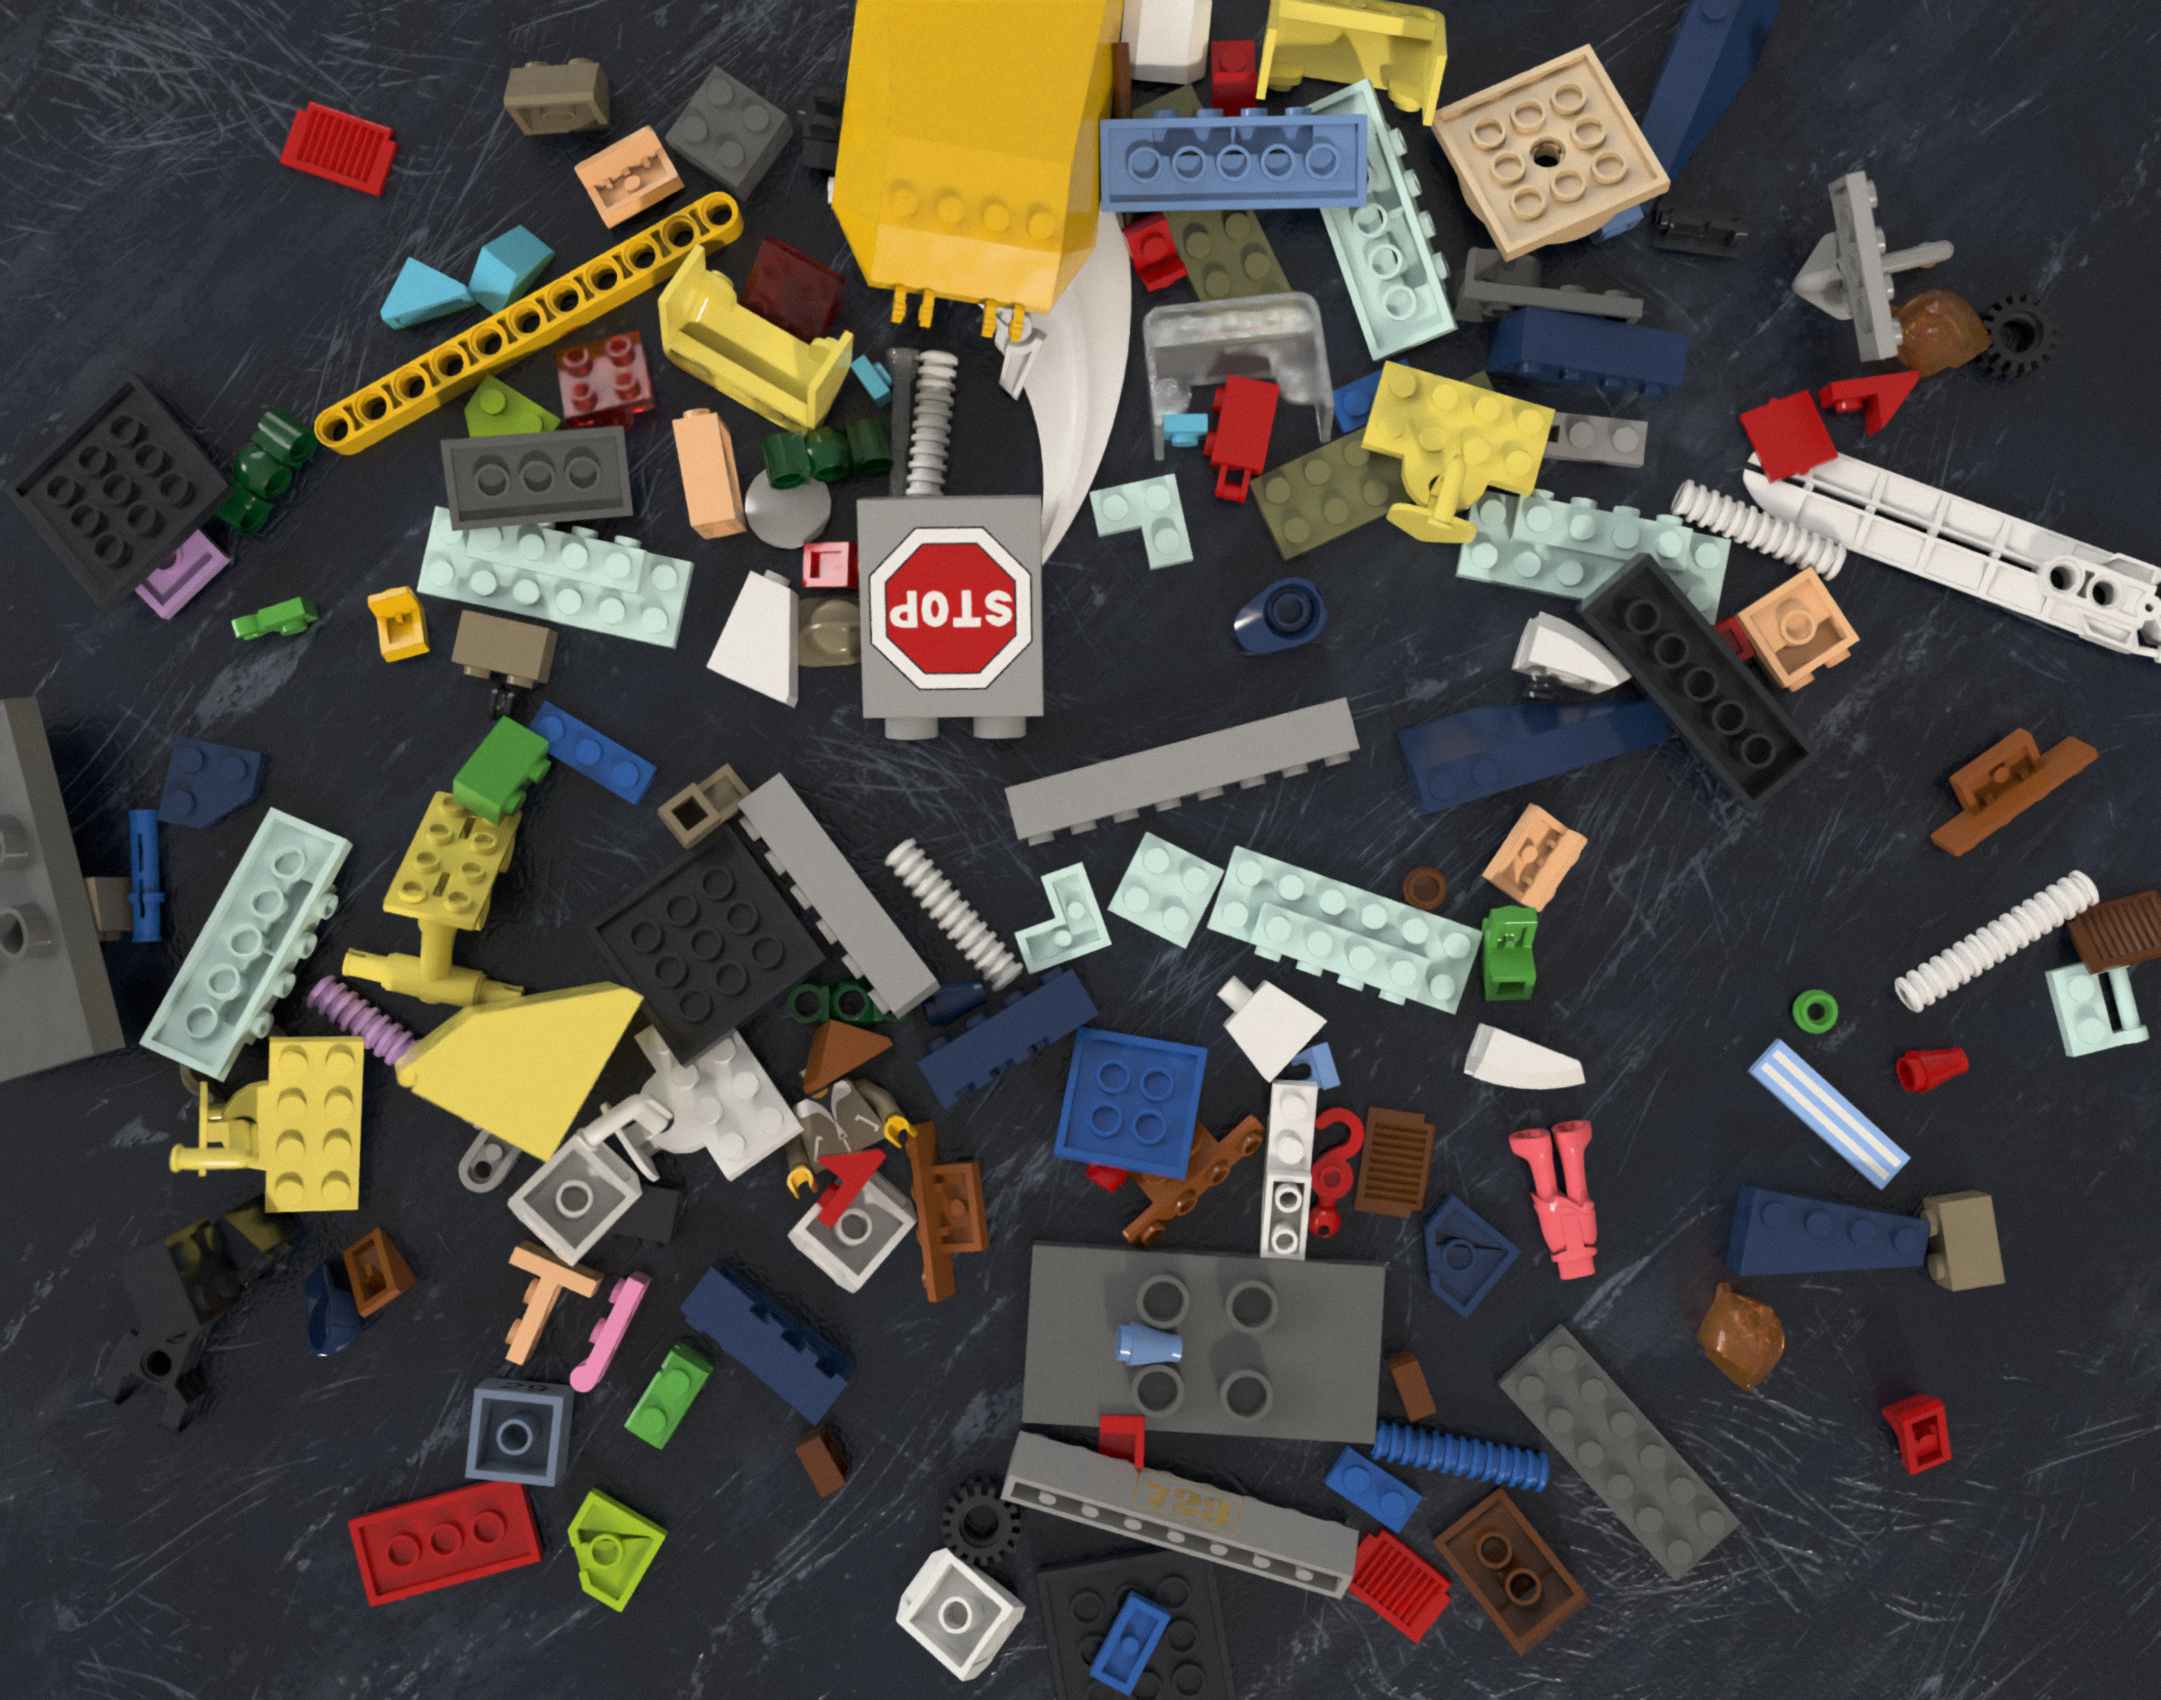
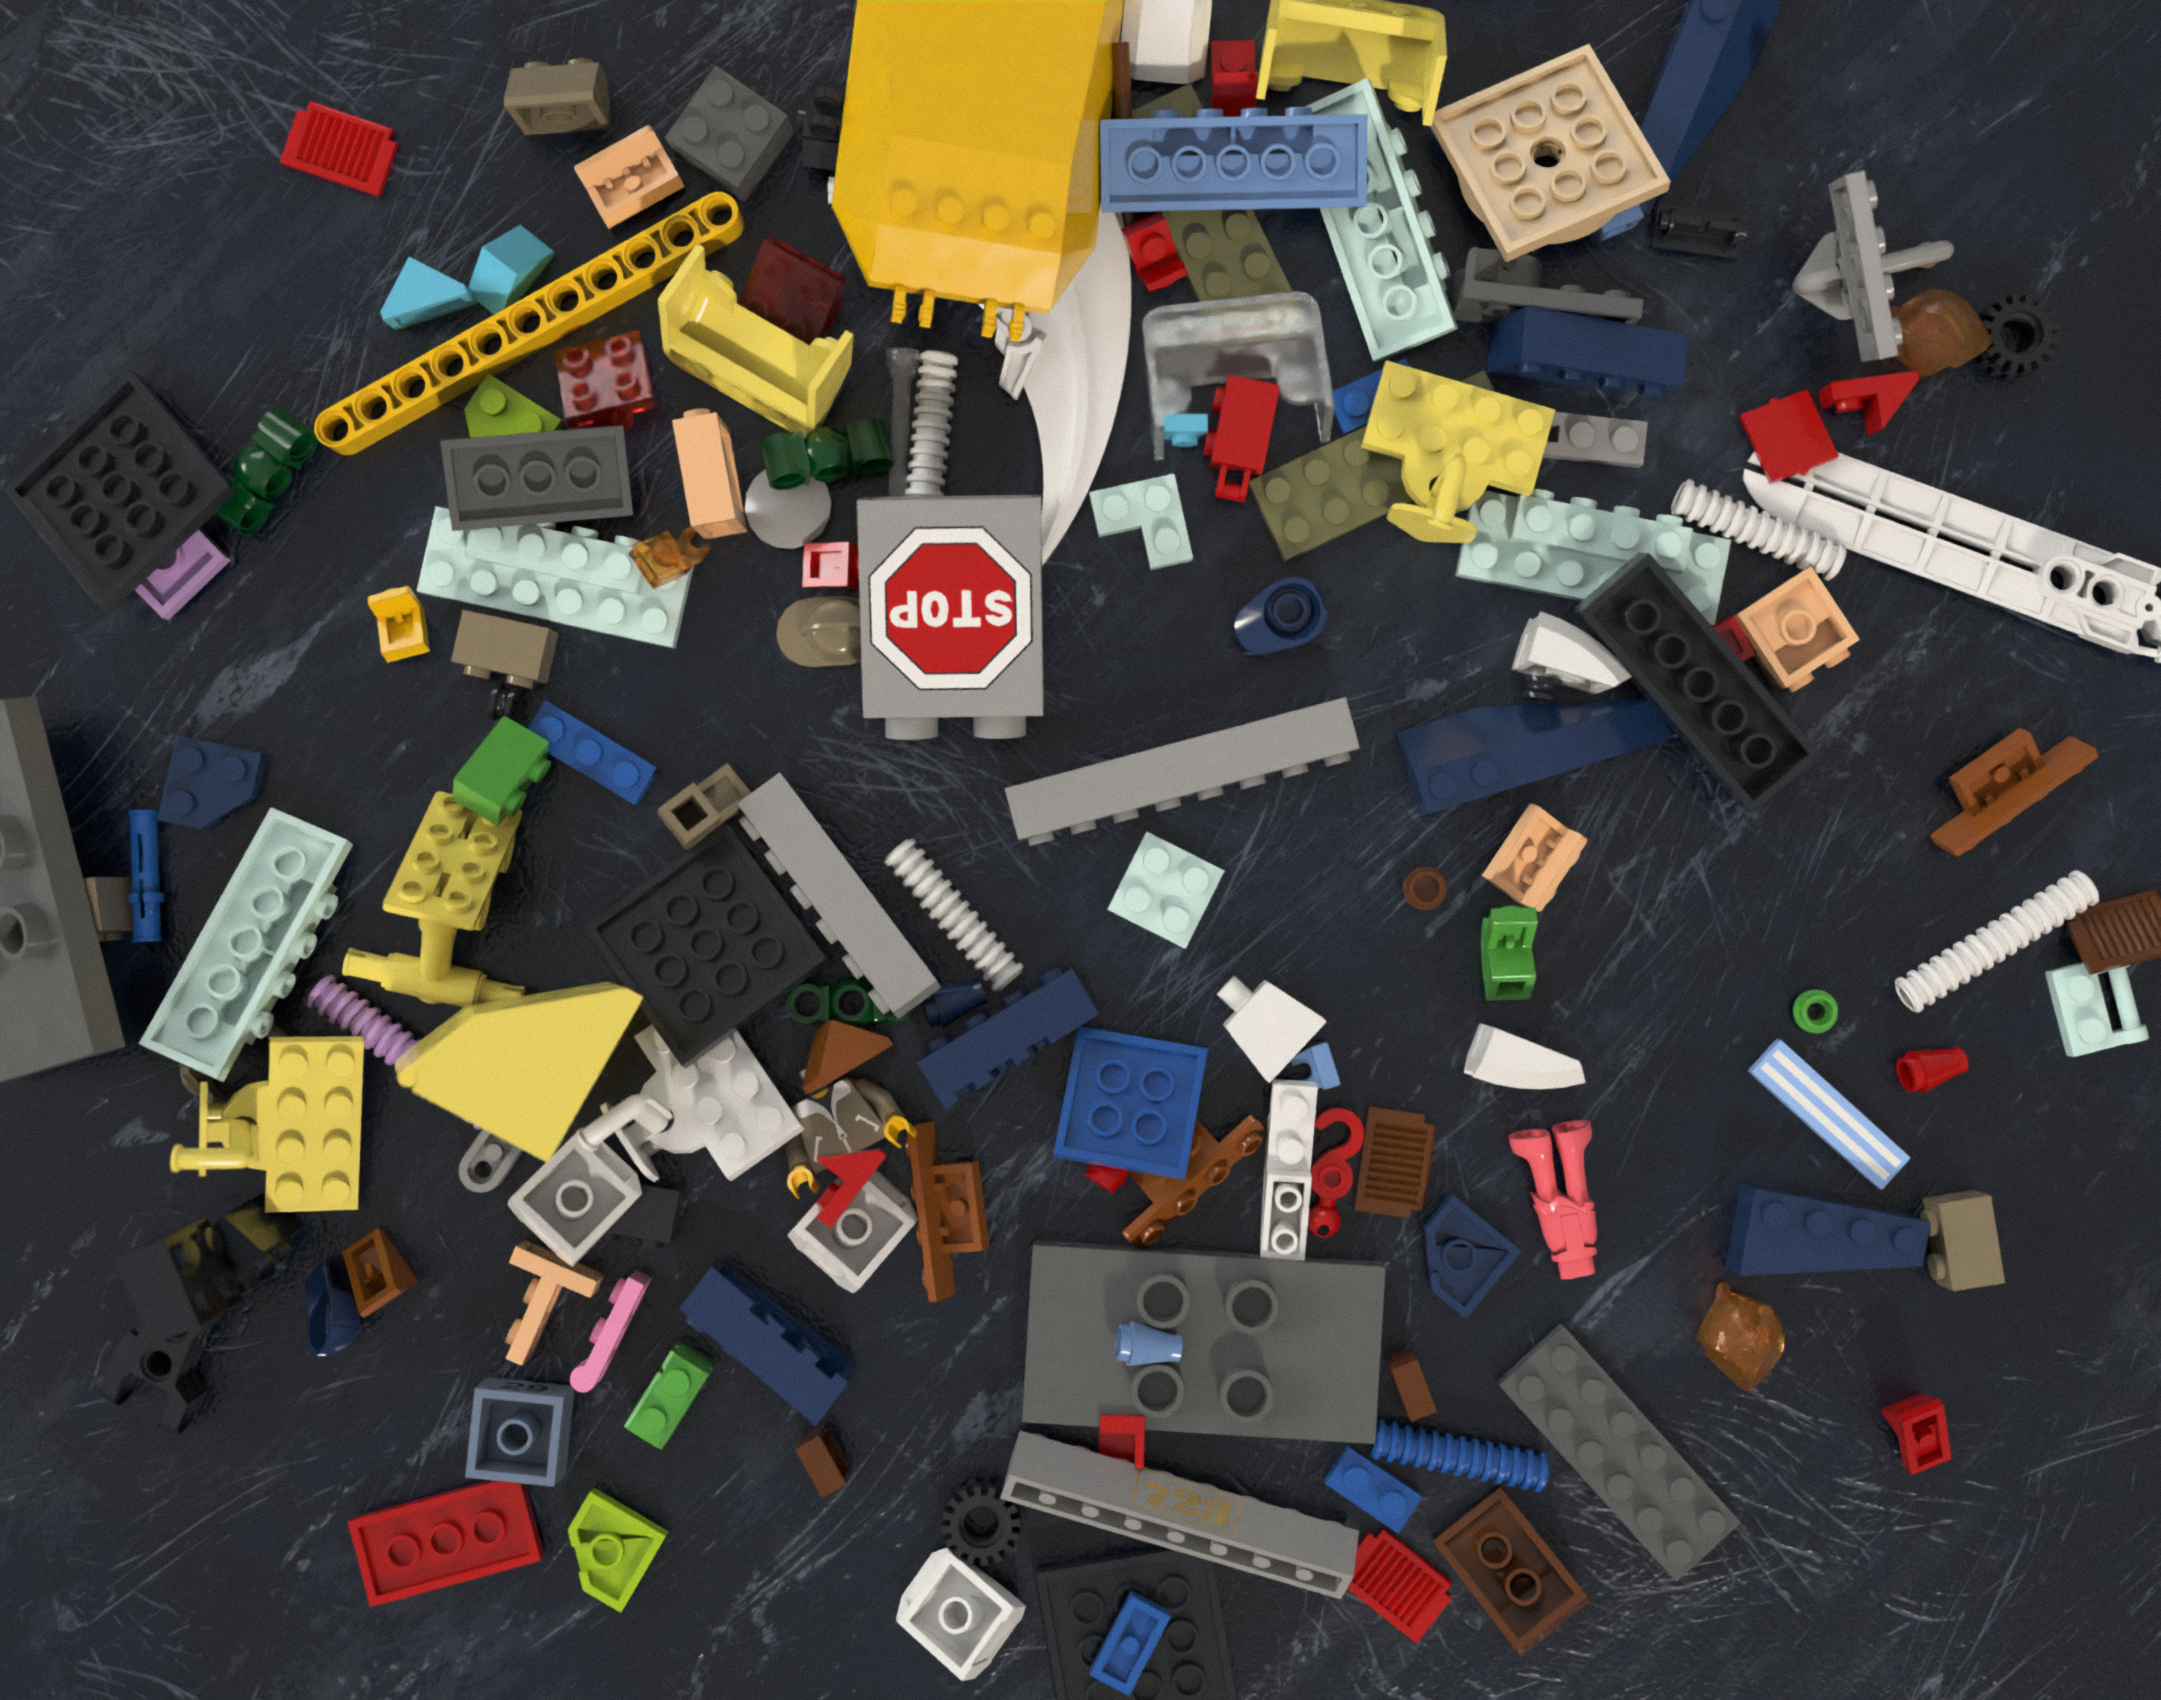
bright green plate [231,597,319,641] -> none
white slope [706,570,799,708] -> none
medium azure plate [850,355,893,409] -> none
light aqua plate [1014,862,1112,974] -> none
light aqua plate [1206,845,1484,1014] -> none
none -> clear orange plate [629,527,711,589]

